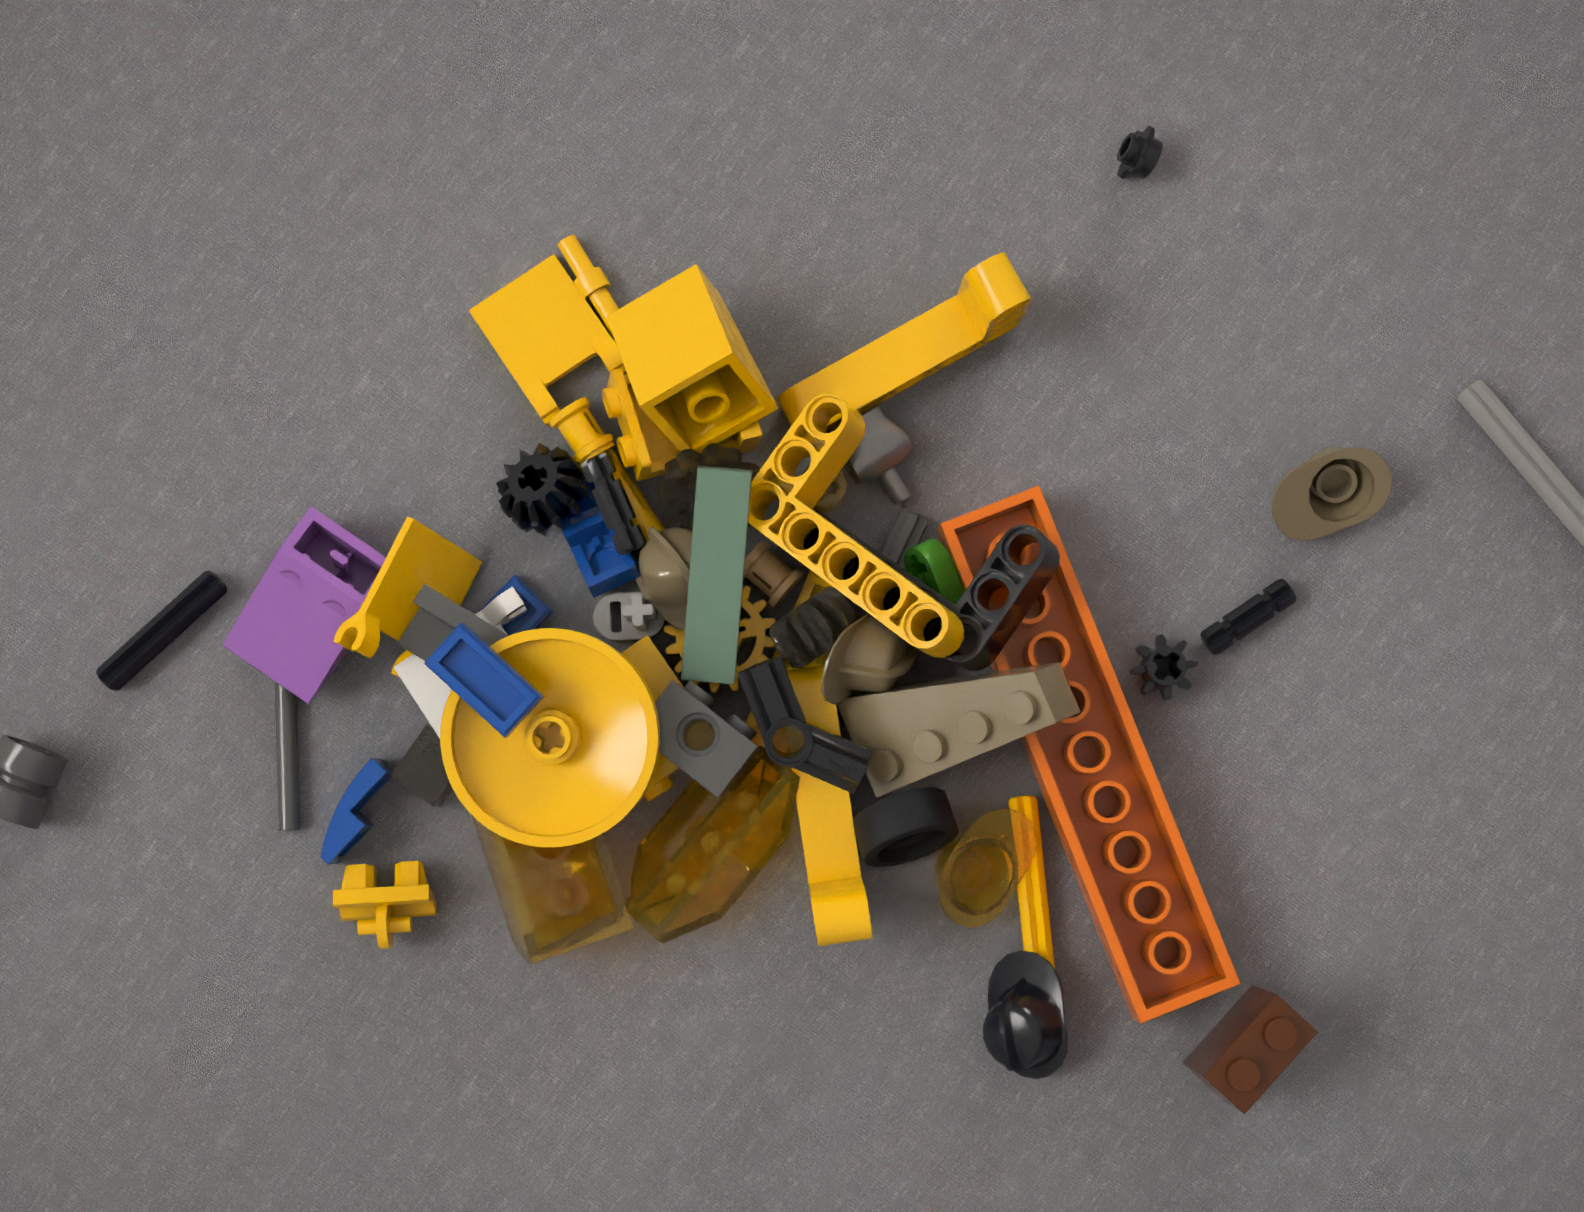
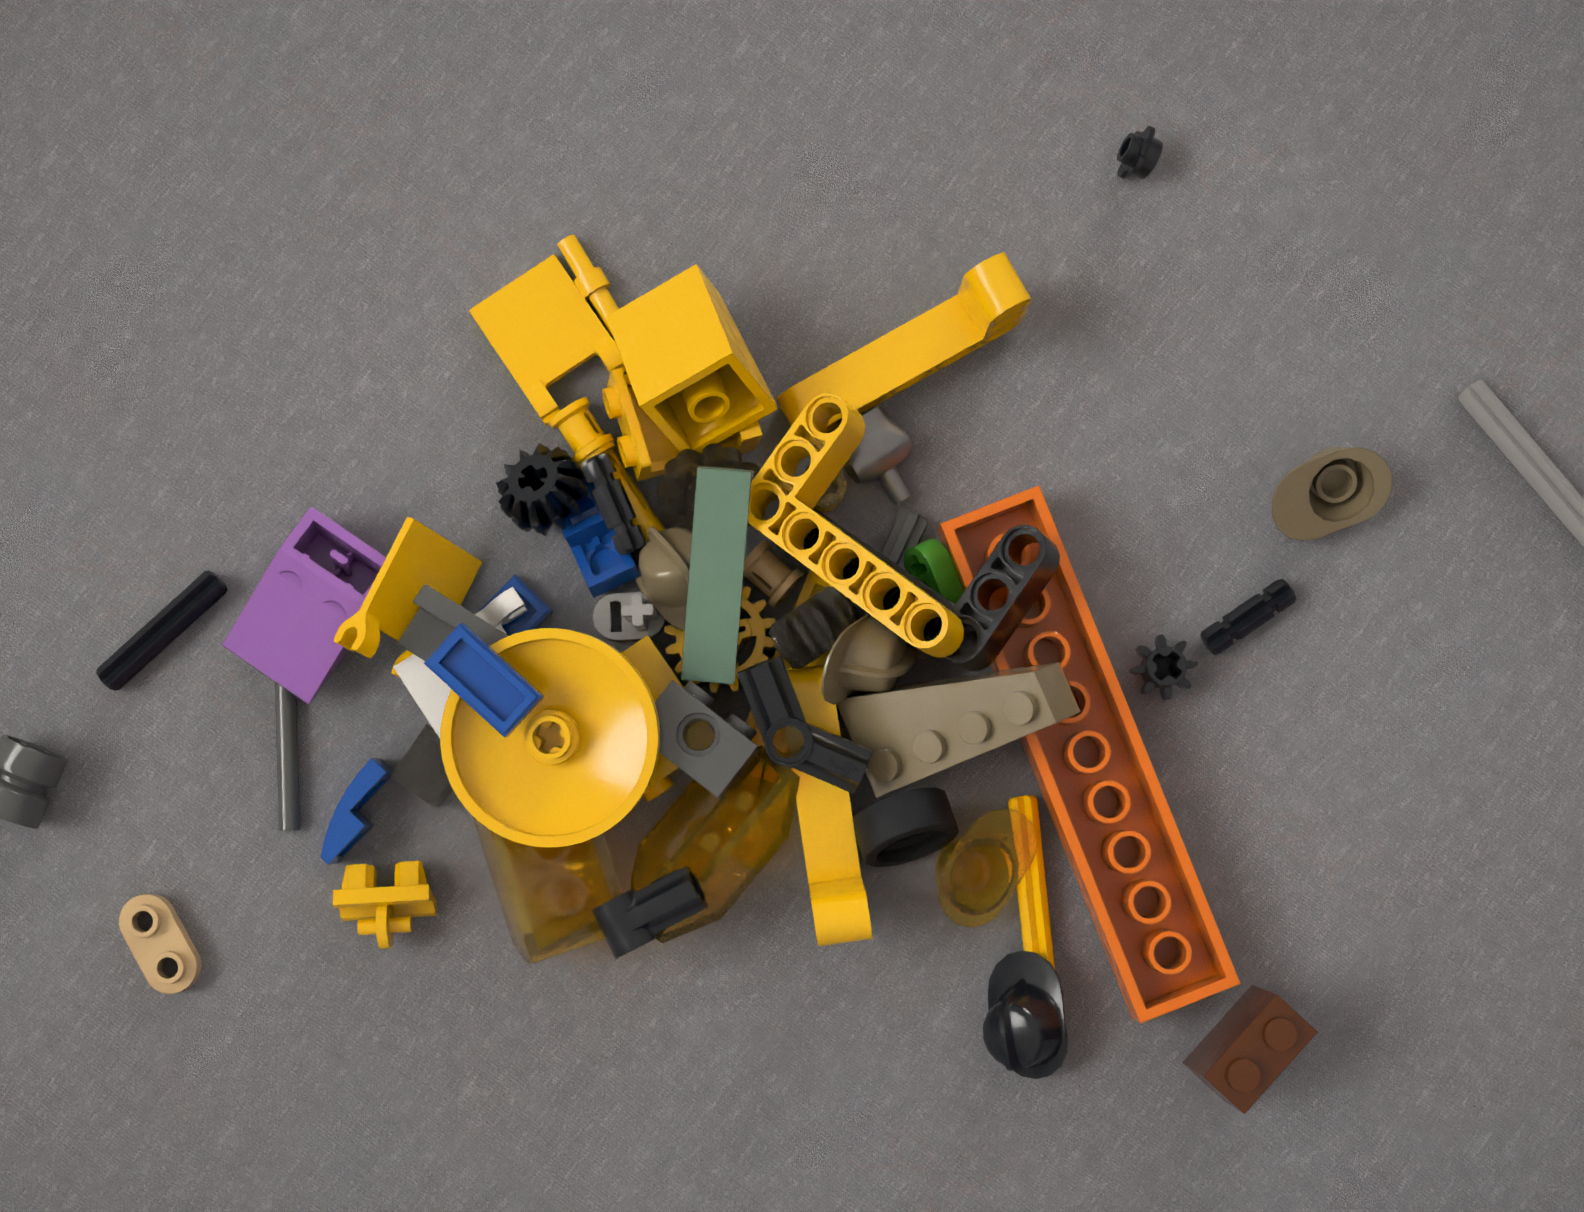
none -> tan plate [119,894,202,994]
none -> black piece [592,866,709,959]

